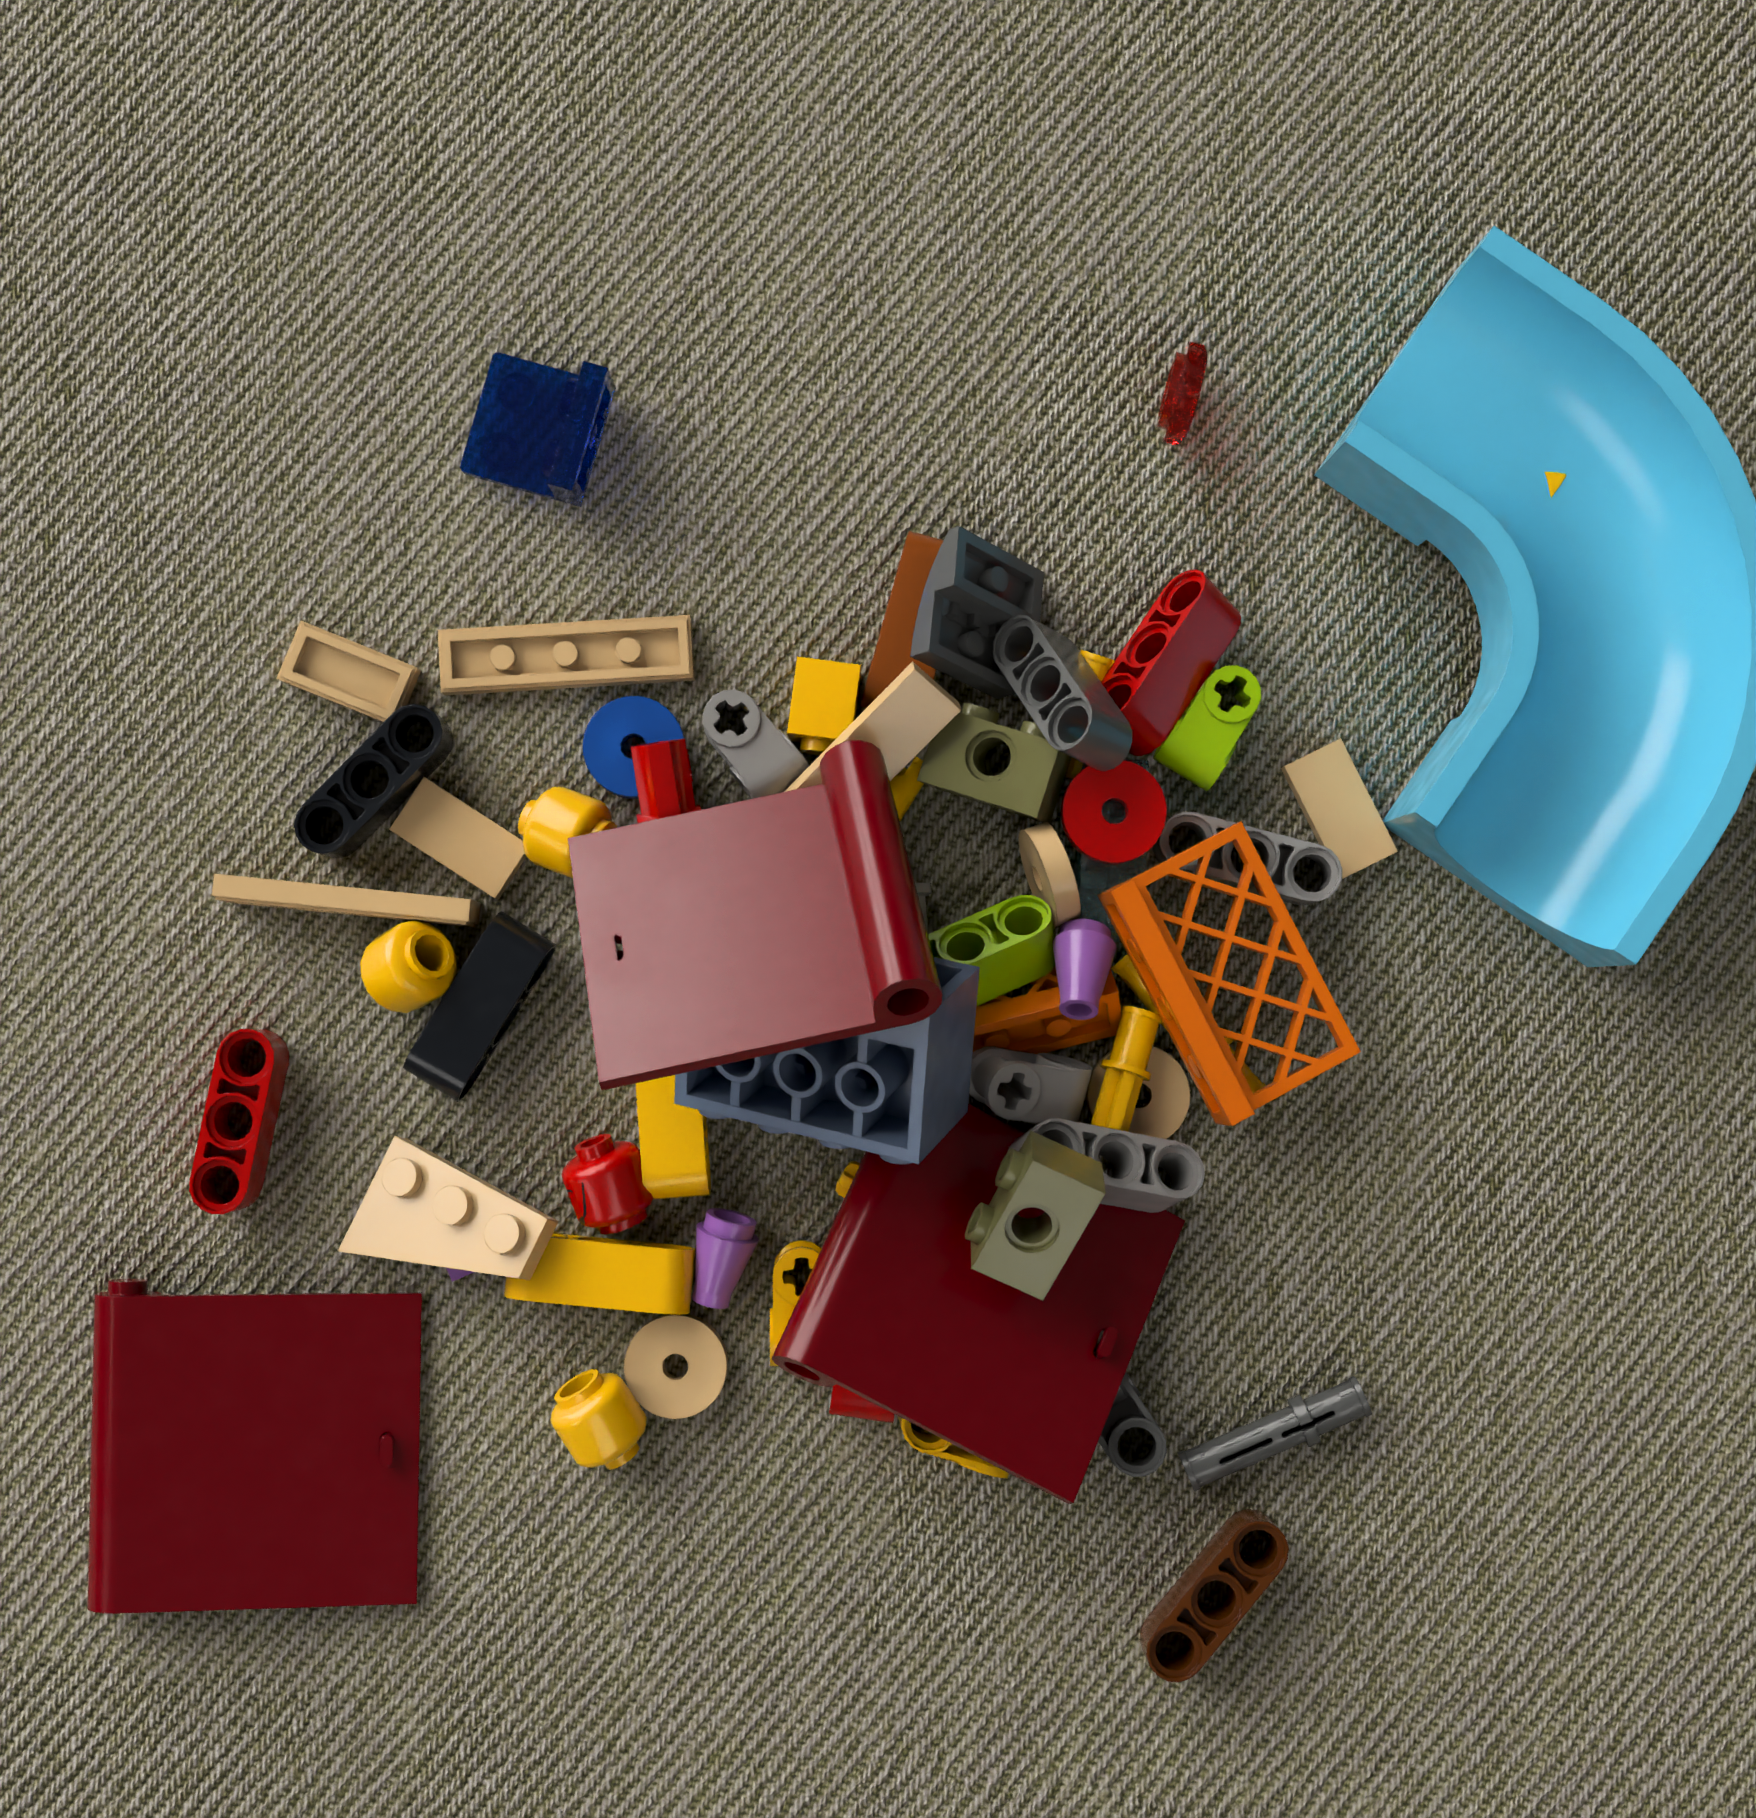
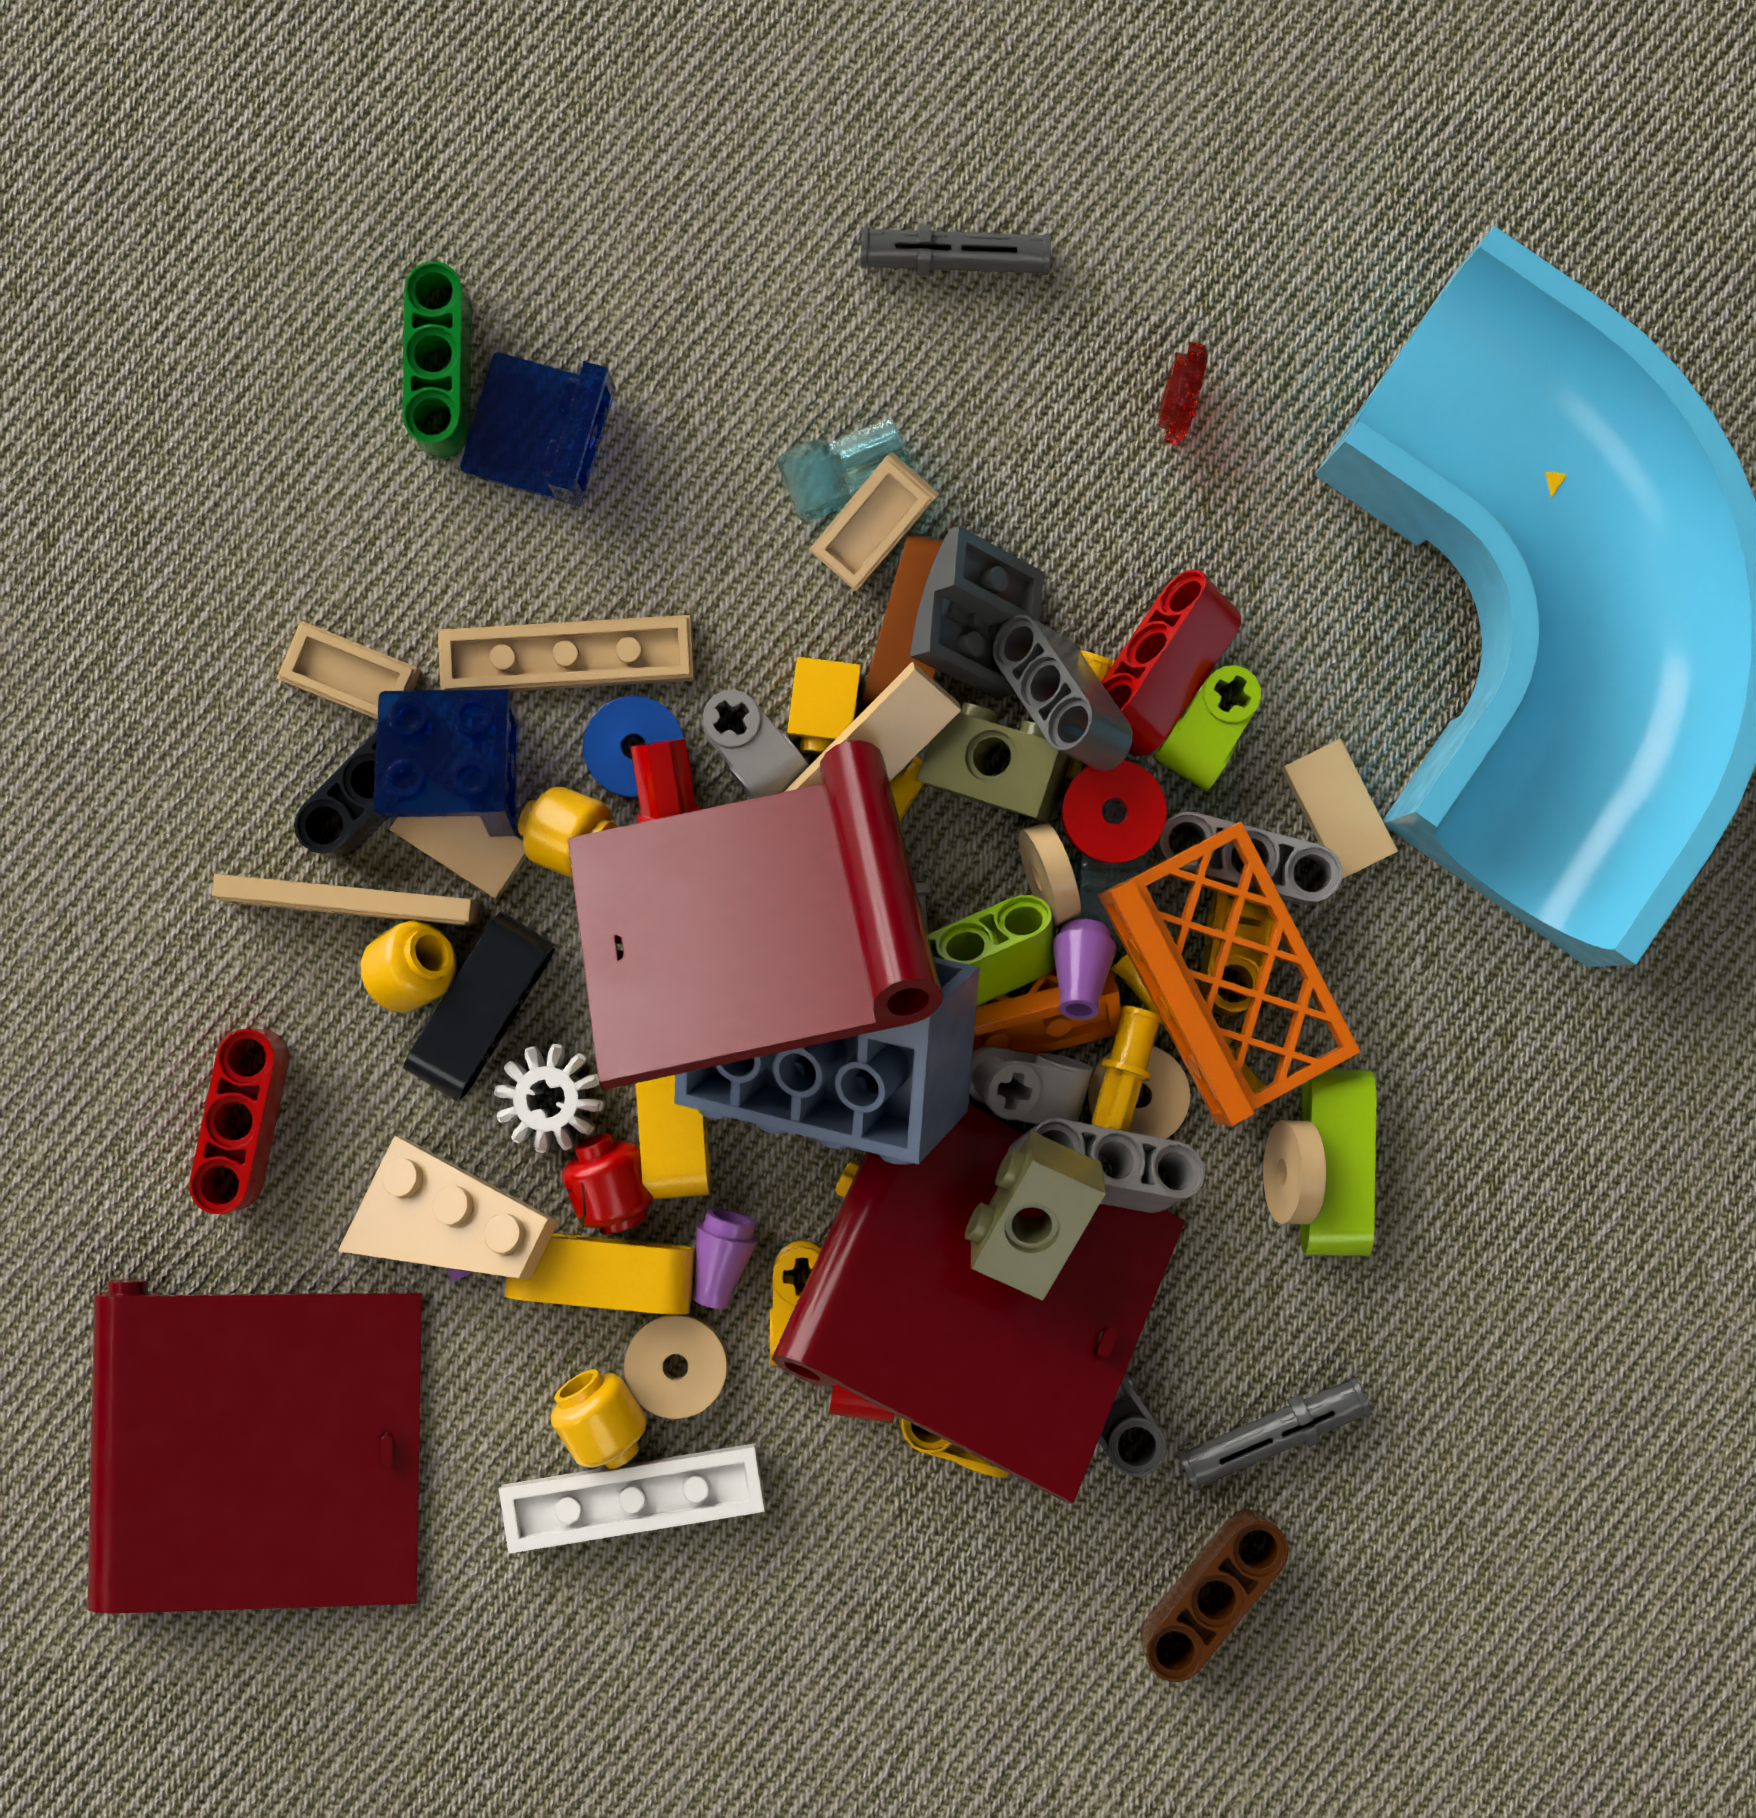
none -> clear blue bracket [373,689,519,837]
none -> green beam [402,261,472,458]
none -> white gear [494,1044,605,1153]
none -> white plate [499,1443,766,1554]
none -> clear light blue piece [776,418,912,521]
none -> tan tile [809,452,940,591]
none -> dark grey pin [860,224,1051,276]
none -> yellow piece [1198,891,1273,1016]
none -> tan piece [1263,1120,1326,1224]
none -> lime beam [1300,1069,1377,1257]

